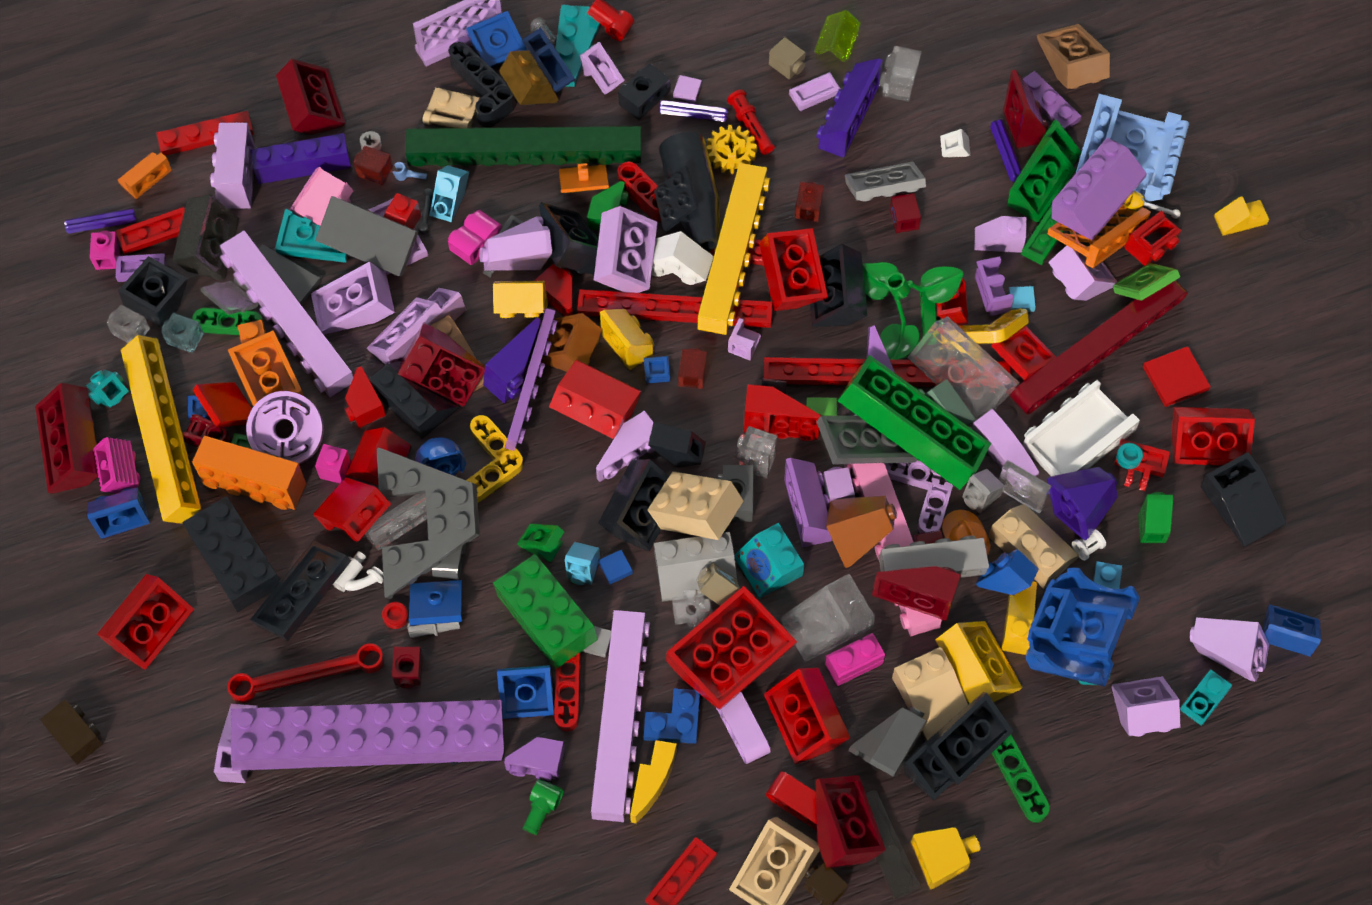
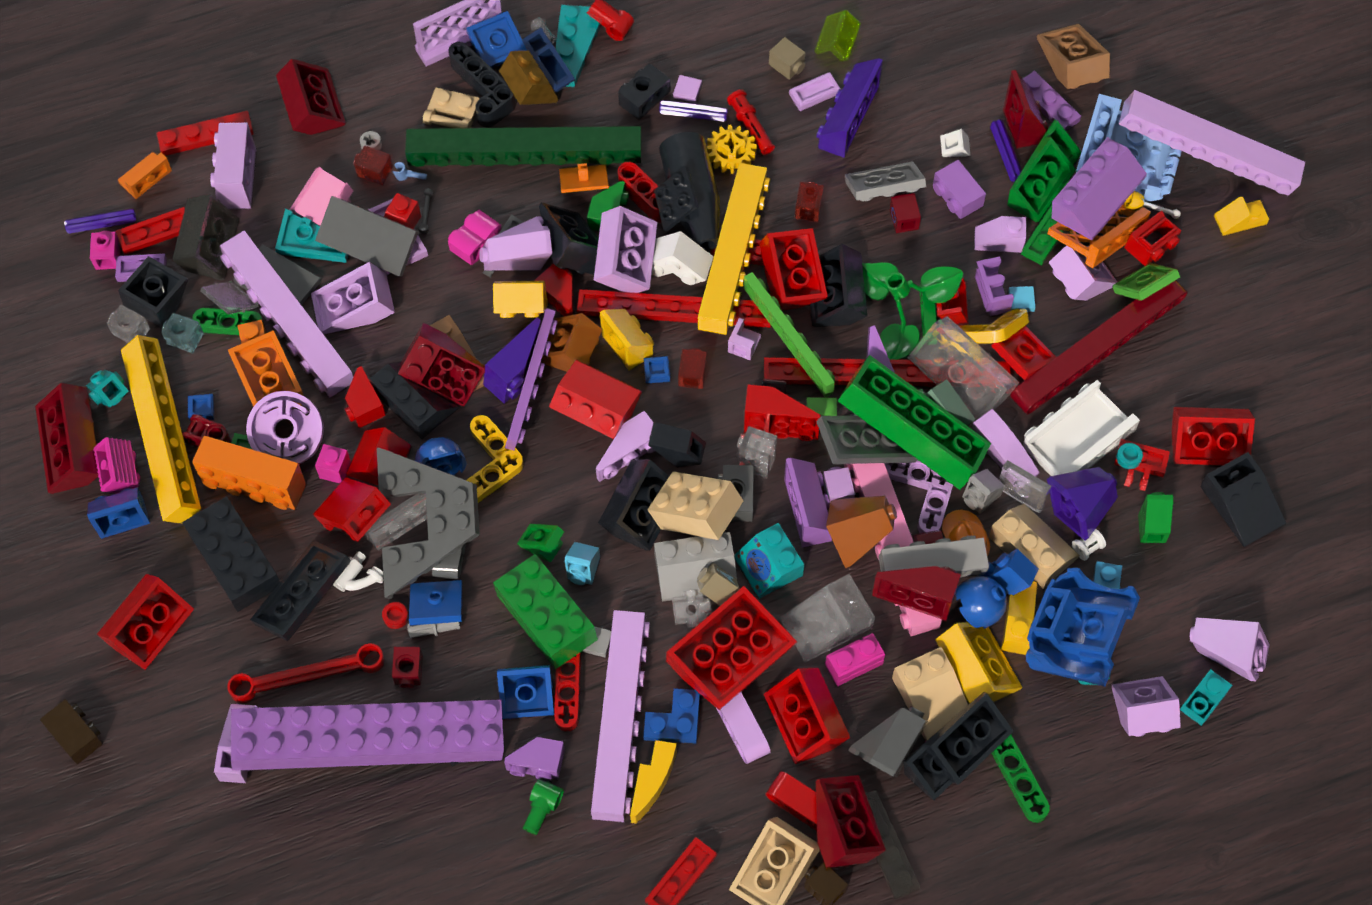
red tile [193,382,252,427] -> none
dark purple brick [251,133,351,184] -> none
lavender slope [367,288,466,365] -> none
medium azure slope [429,165,469,222] -> none
lavender slope [580,42,625,94] -> none
blue tile [598,550,633,584] -> none
clear brick [880,46,921,102] -> none
yellow torso [911,828,980,890] -> none
red tile [1143,346,1211,407] -> none
blue slope [1262,604,1321,657] -> none
none -> bright green plate [744,272,835,397]
none -> medium lavender brick [933,160,986,219]
none -> blue cylinder [956,576,1007,629]
none -> lavender brick [1119,90,1305,196]

